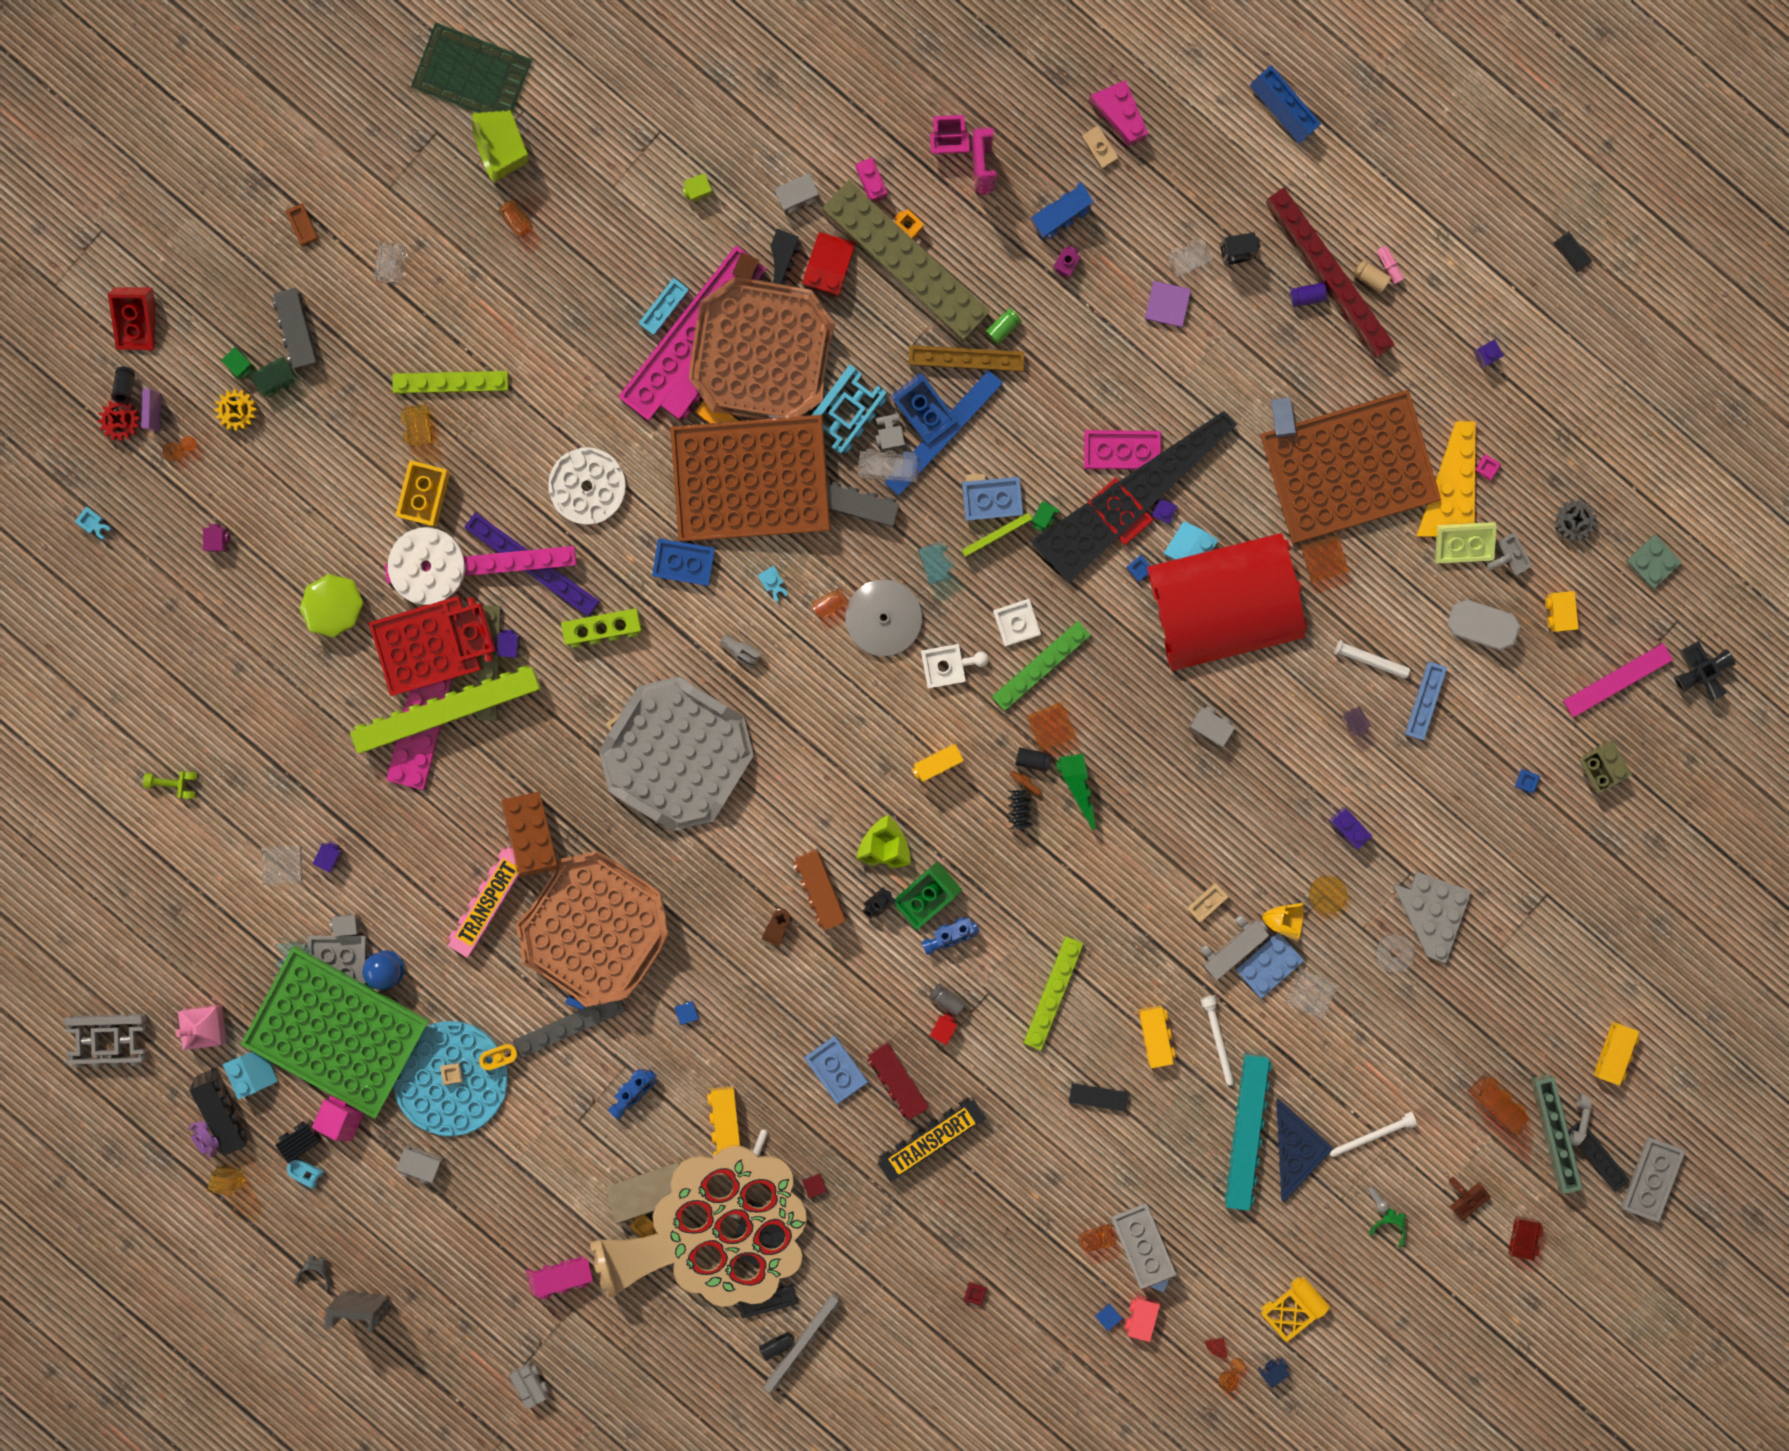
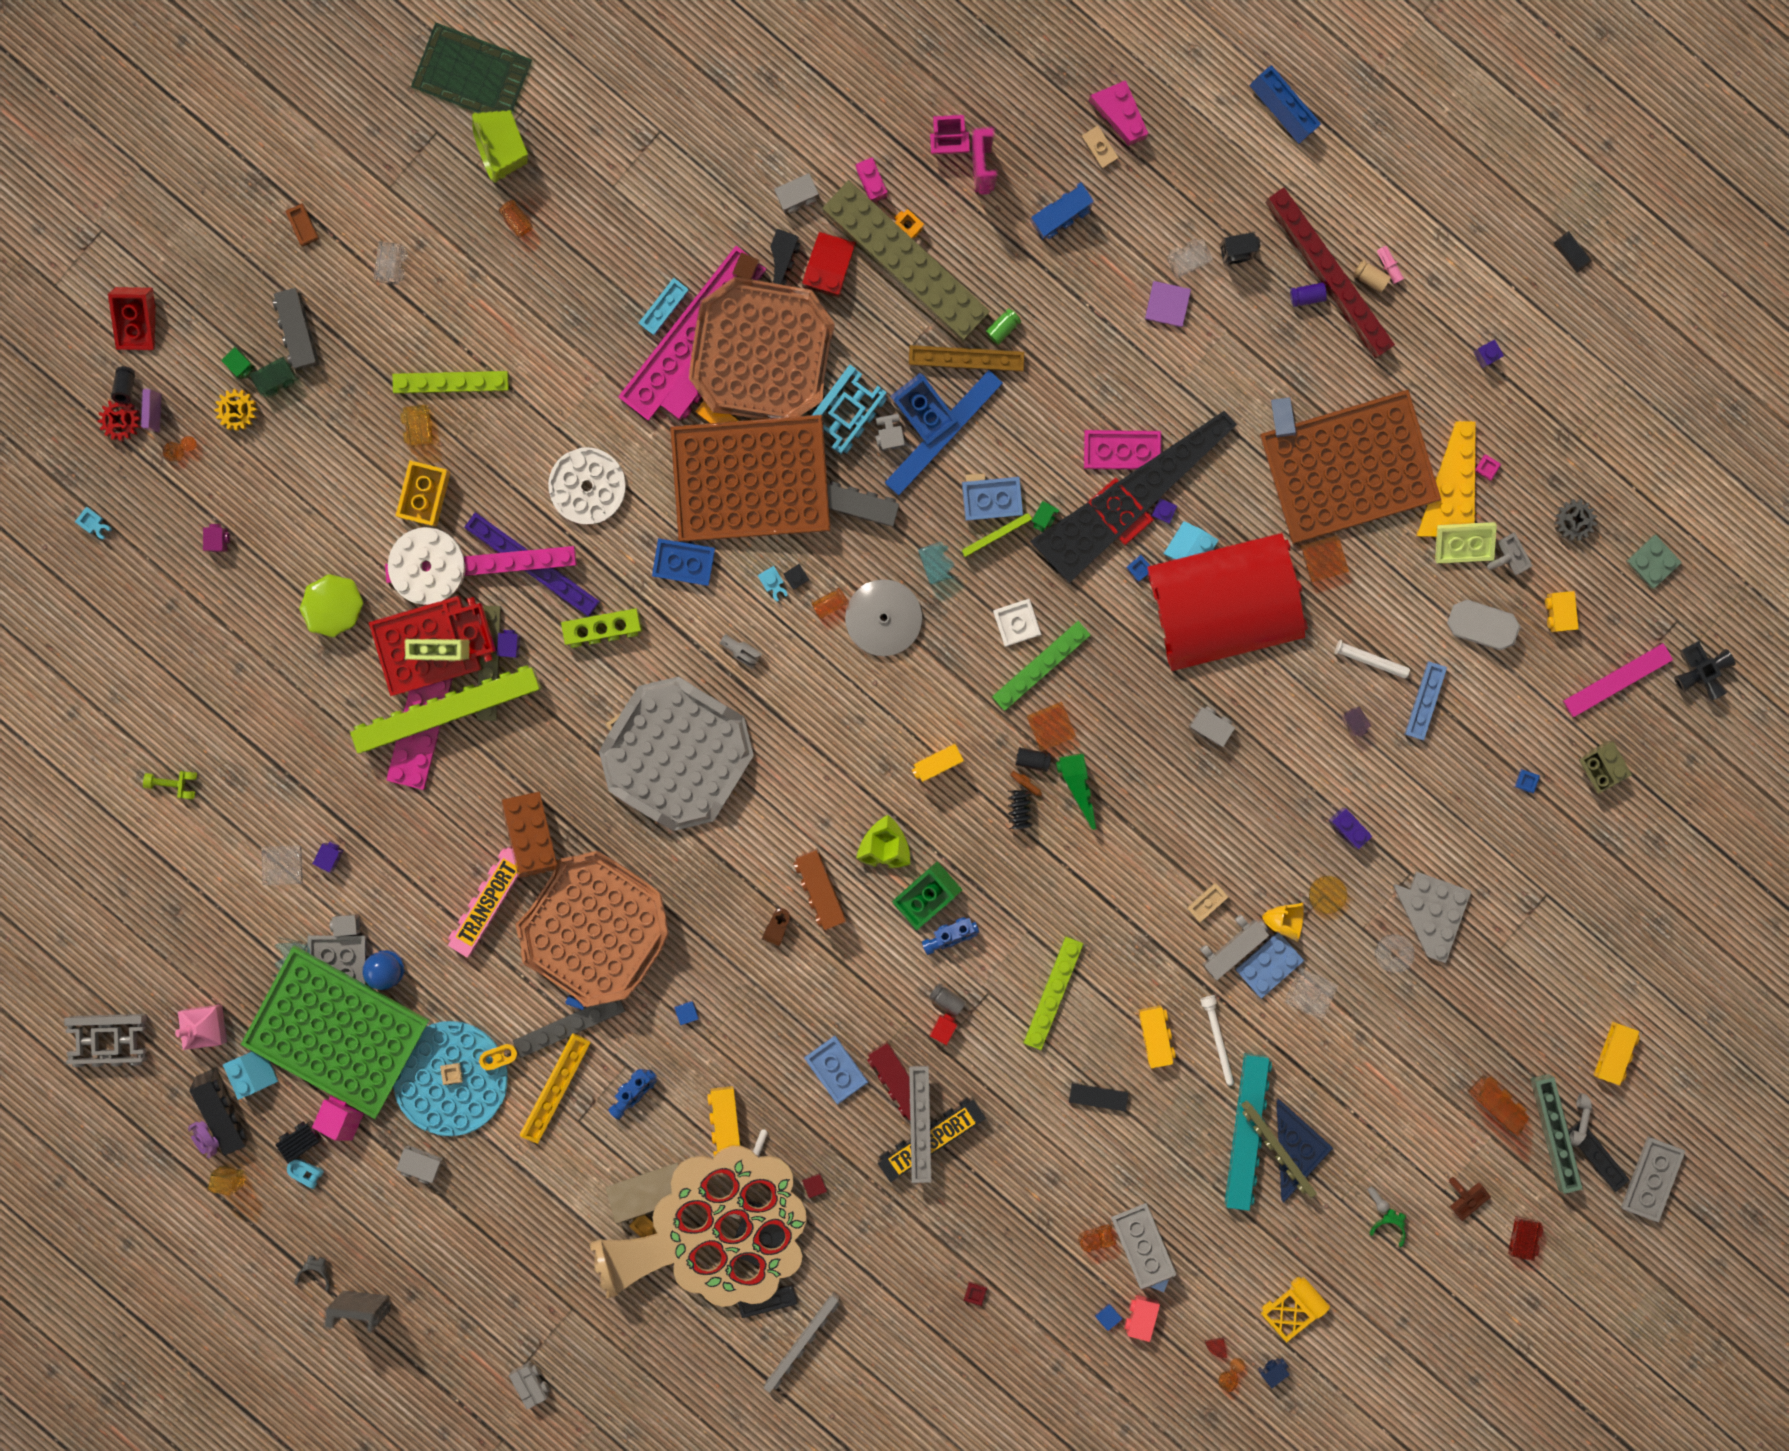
dark pink wedge [525,1256,593,1299] -> none
lime brick [682,173,713,203] -> none
black hinge [759,1332,794,1361] -> none
clear brick [858,449,920,482] -> none
black hips [862,887,896,919] -> none
white plate [921,644,989,688] -> none
magenta brick [1052,246,1081,279] -> none
white piece [1329,1111,1418,1157] -> none
none -> yellowish green brick [405,639,469,660]
none -> yellow plate [519,1033,591,1144]
none -> black plate [783,564,810,590]
none -> light grey plate [909,1066,931,1183]
none -> olive plate [1241,1100,1317,1198]

